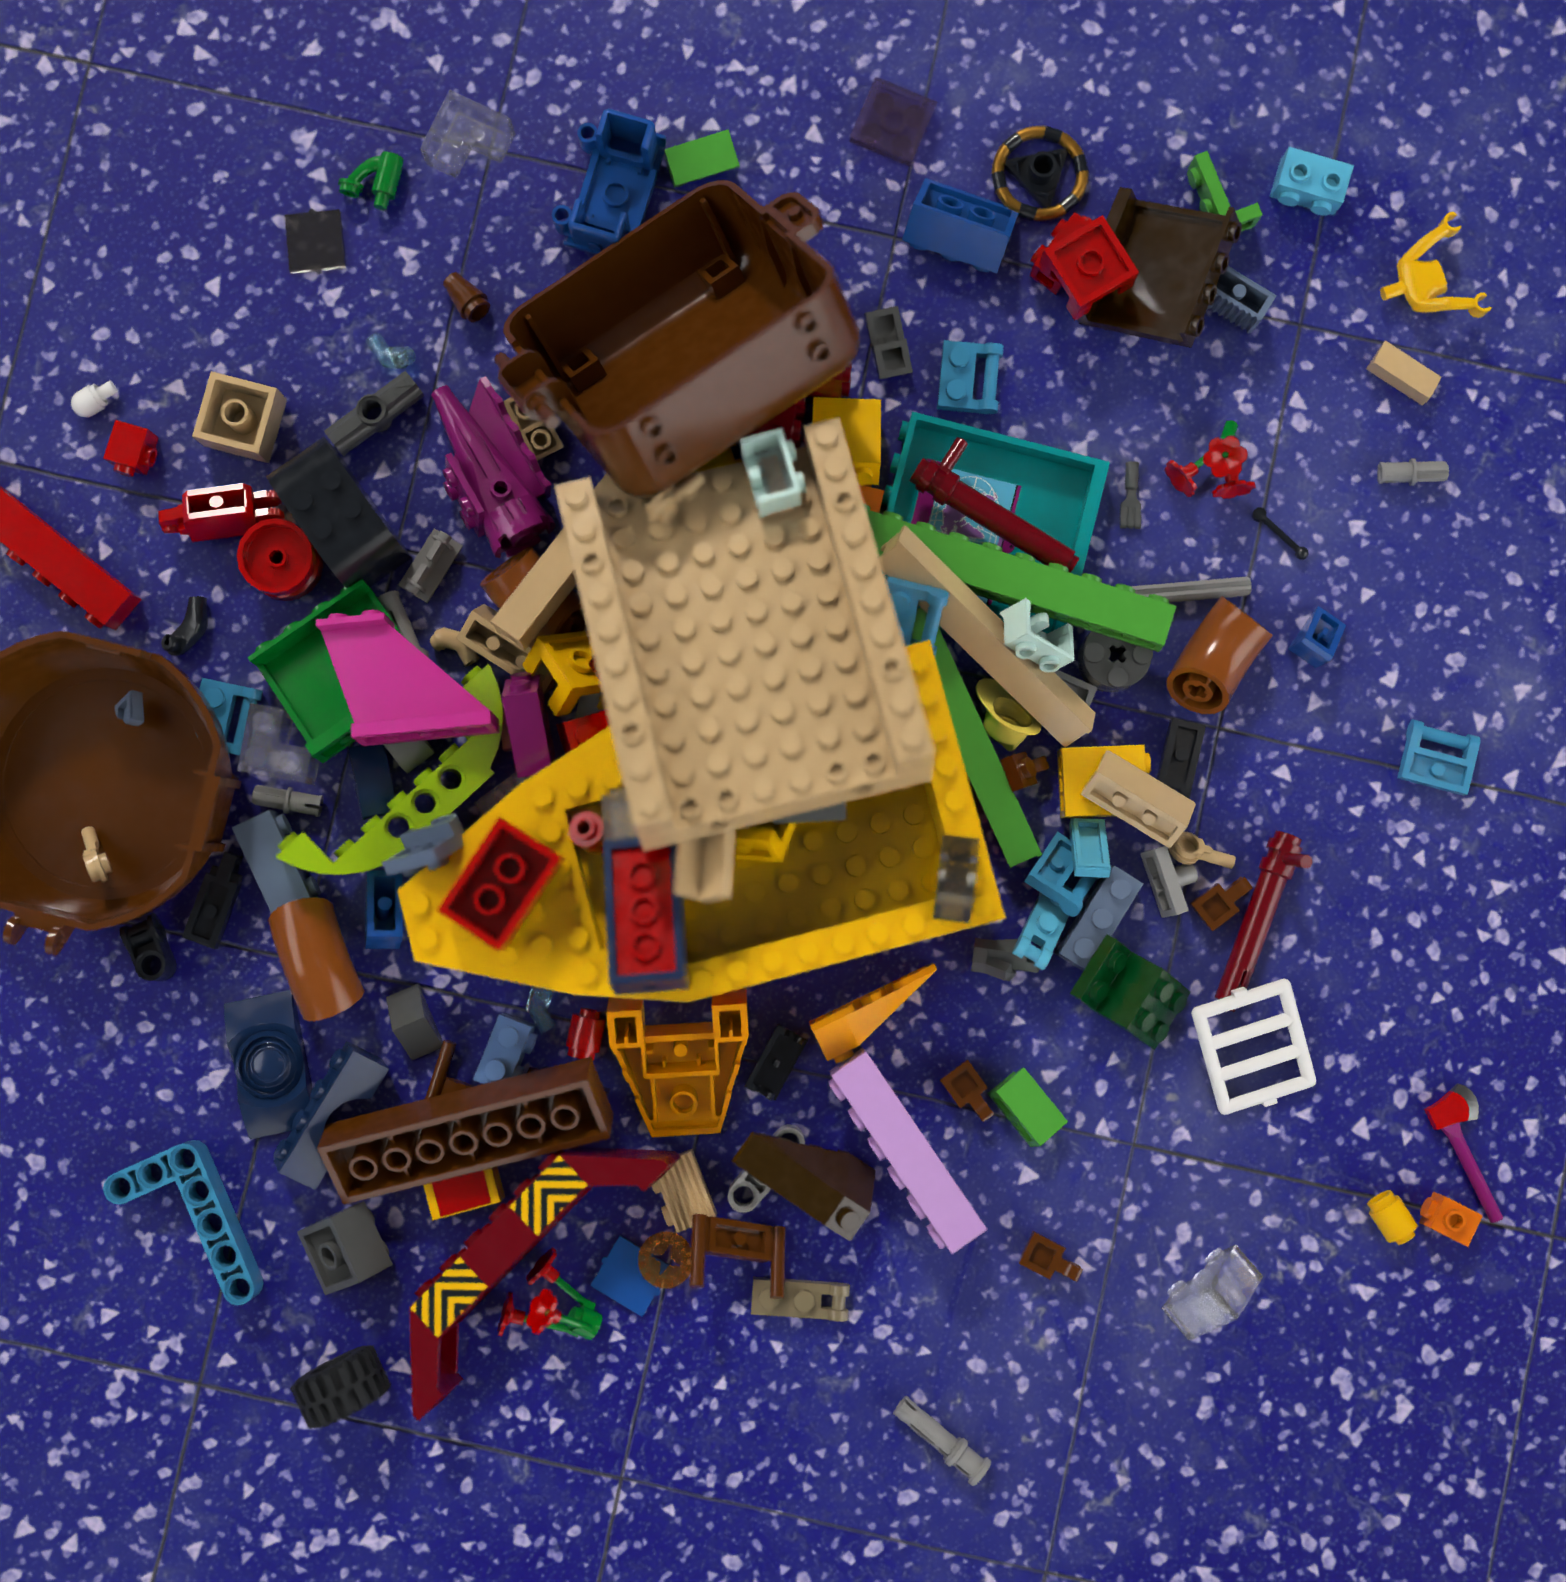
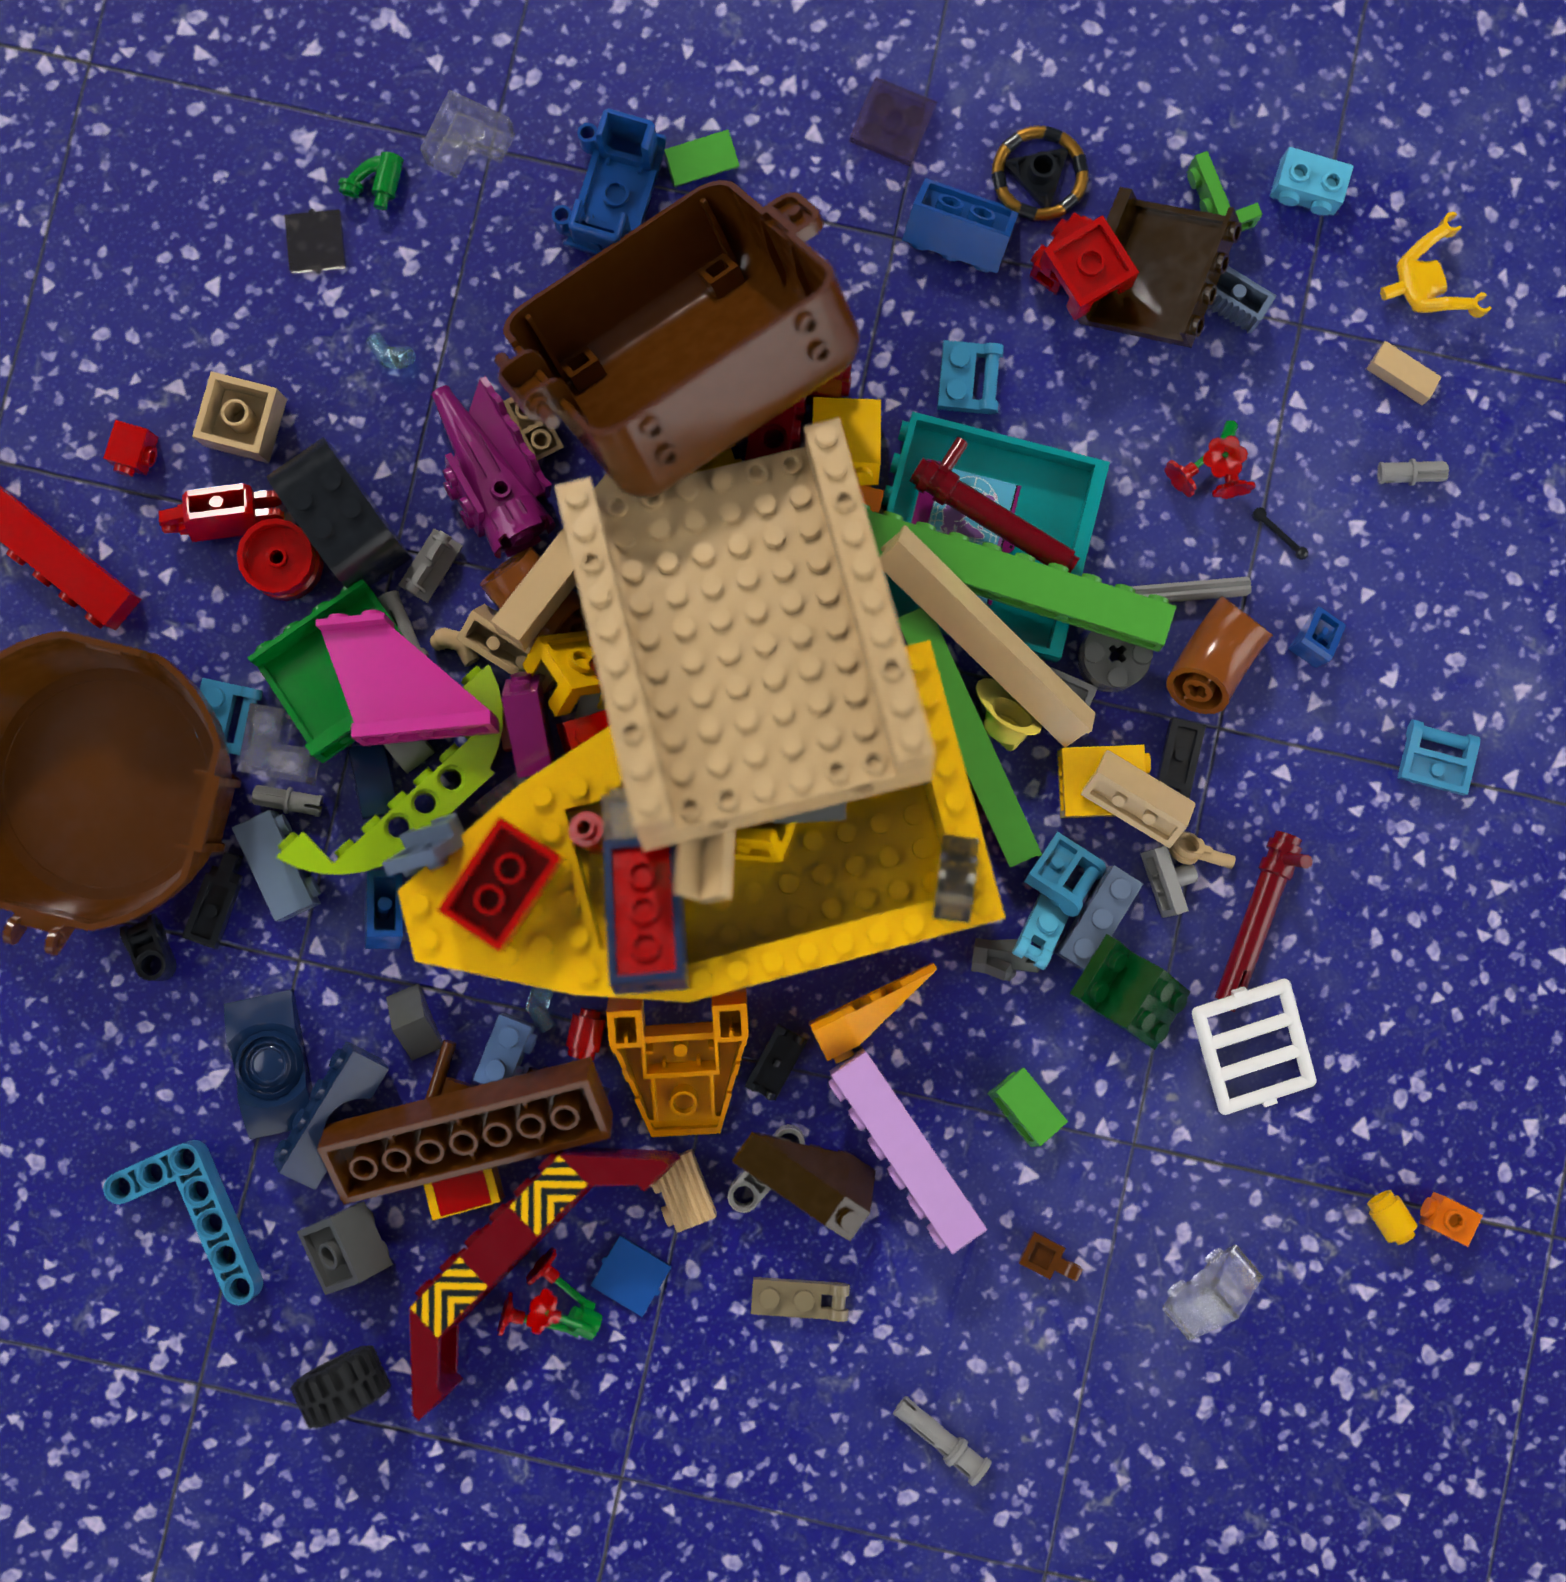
white cylinder [71,380,118,417] -> none
tan plate [81,826,113,883] -> none
sand blue tile [114,690,144,726] -> none
black arm [161,596,208,656] -> none
dark orange brick [268,897,365,1021] -> none
dark grey piece [324,371,424,456] -> none
reddish brown cone [443,272,490,323] -> none
clear orange gear [638,1231,691,1289] -> none
tan plate [645,472,705,525] -> none
reddish brown plate [689,1214,786,1299] -> none
light aqua window [740,428,807,519] -> none
dark grey slope [864,306,913,380] -> none
dark azure plate [886,576,949,657] -> none
reddish brown plate [939,1060,994,1122] -> none
light aqua window [1000,598,1074,672] -> none
reddish brown plate [1000,751,1050,792] -> none
medium azure tile [1069,818,1111,878] -> none
dark grey piece [1119,461,1141,529] -> none
reddish brown plate [1190,877,1253,931] -> none
piece [1424,1083,1503,1223] -> none

